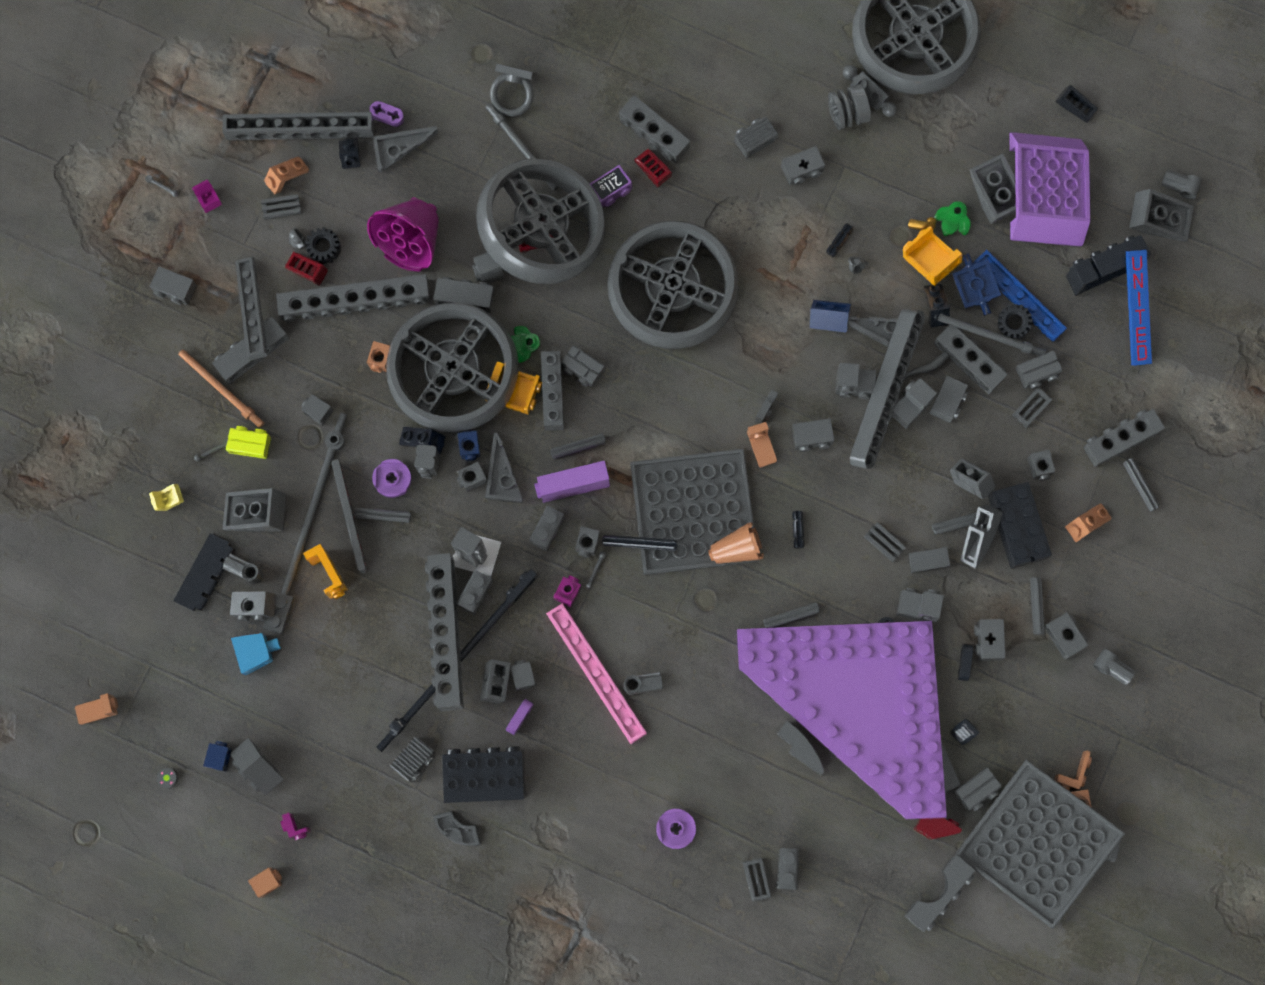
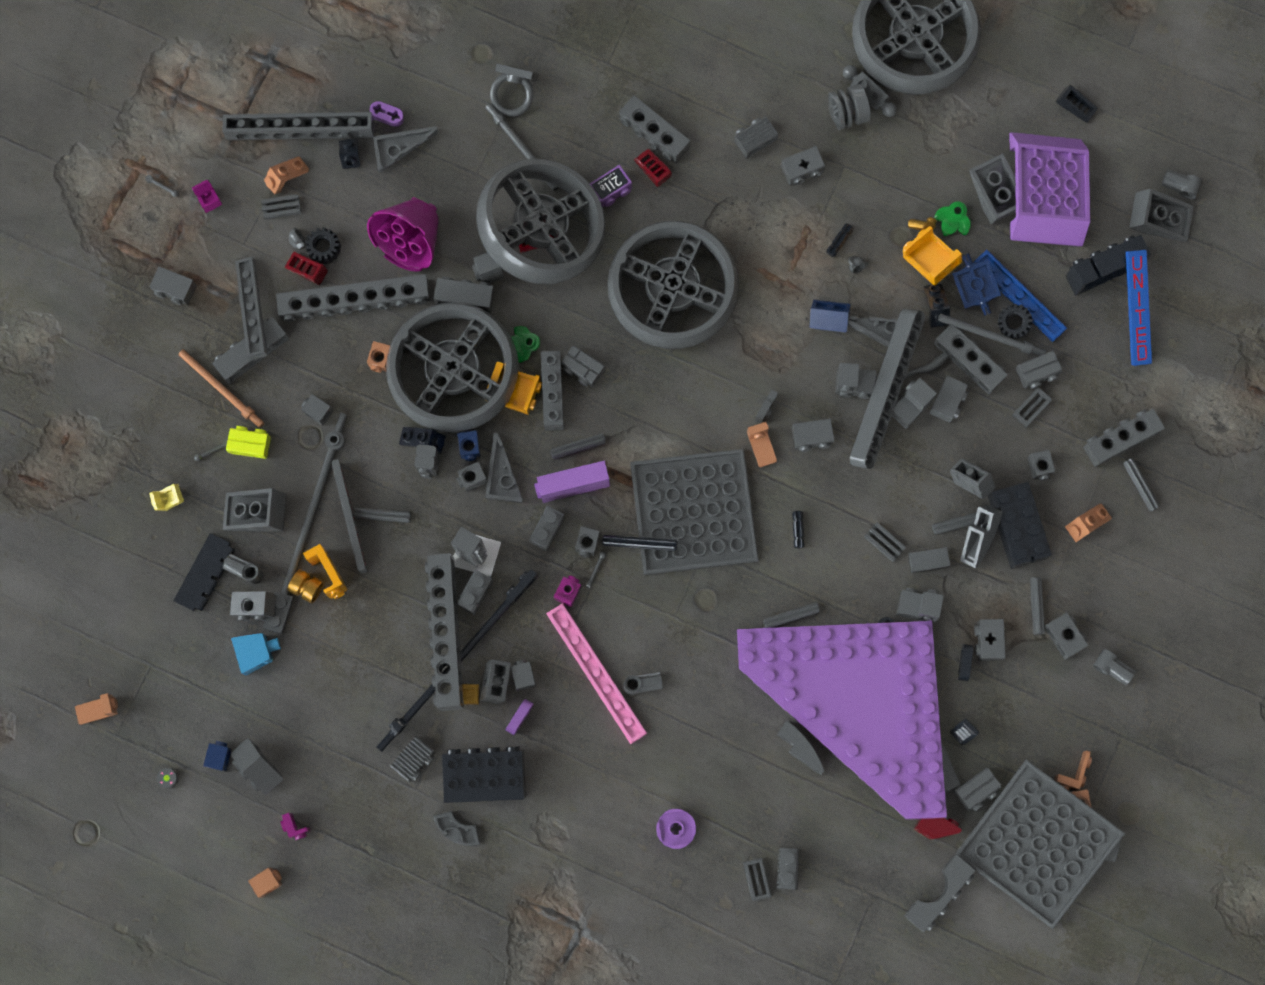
medium lavender plate [372,459,411,498] -> none
nougat cone [708,522,764,564] -> none
none -> pearl gold wheel [288,569,324,604]
none -> pearl gold tile [462,684,479,705]

